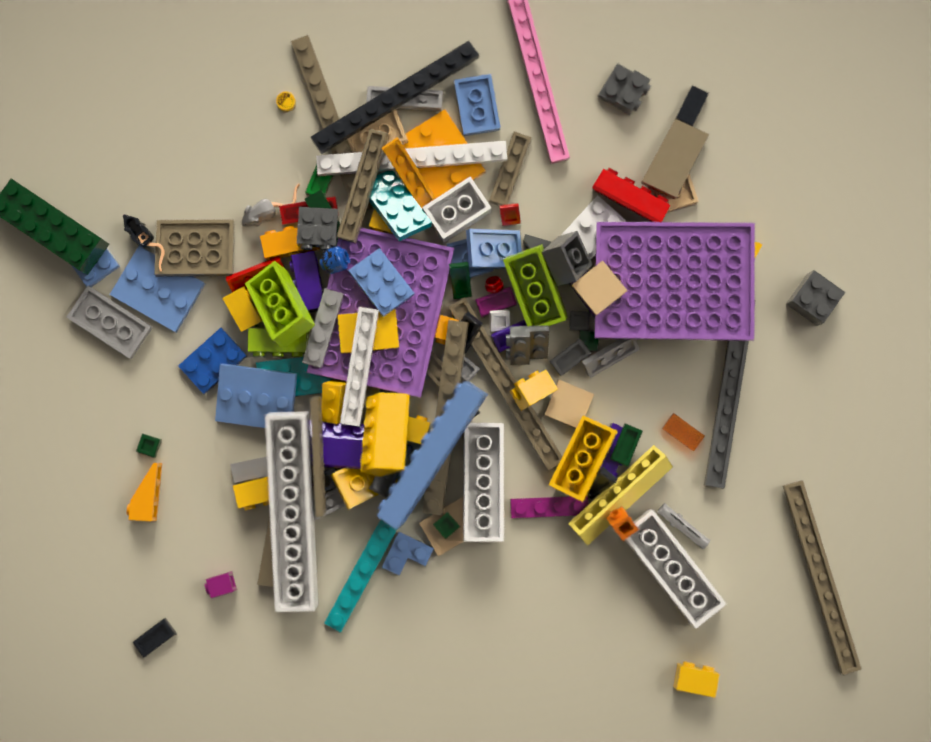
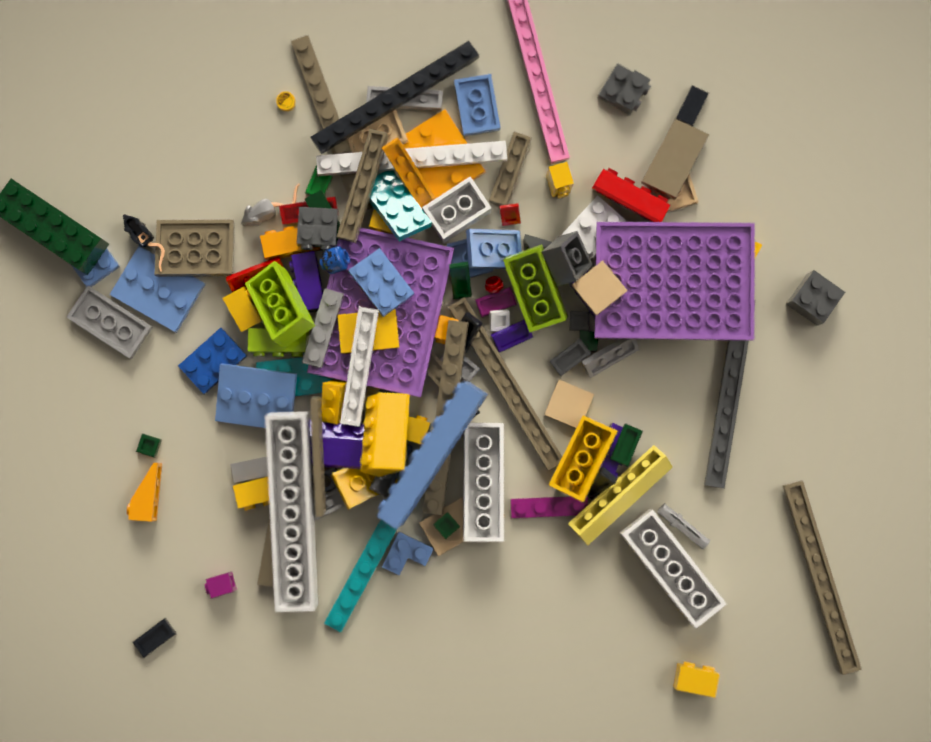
dark grey plate [506,326,549,365] -> none
yellow brick [509,370,558,411] -> none
orange brick [606,507,639,541] -> none
clear orange tile [662,413,705,451] -> none
none -> yellow brick [546,162,574,199]

